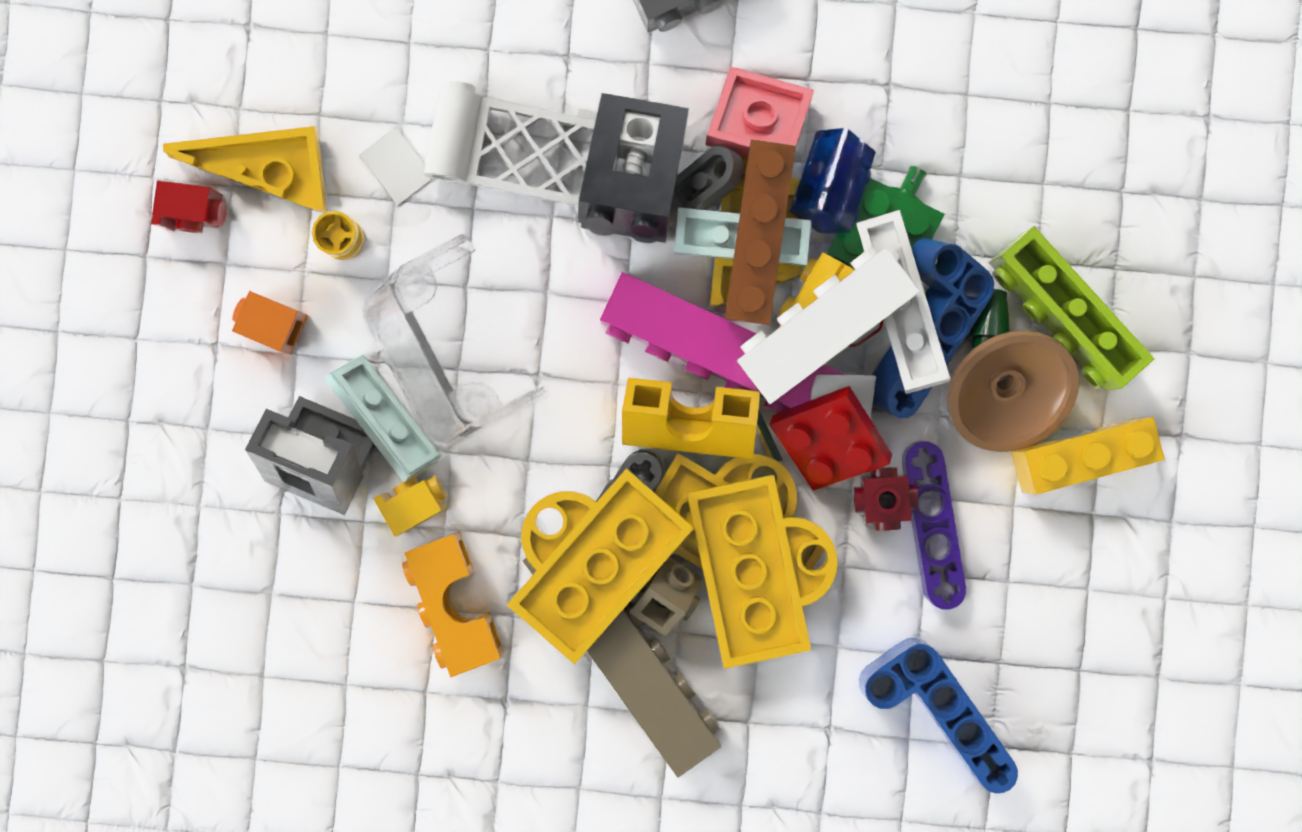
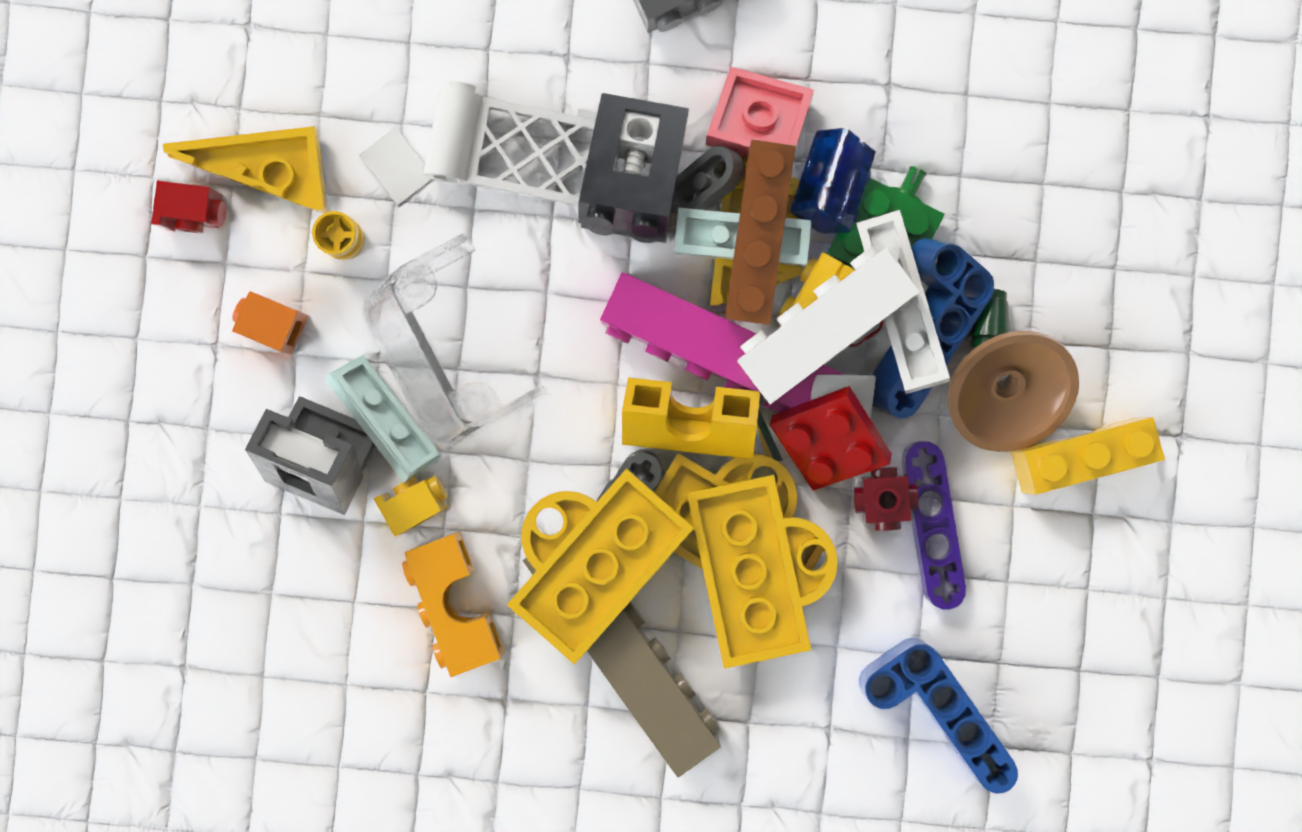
dark tan brick [629,557,702,637] -> none
lime brick [988,226,1155,391] -> none

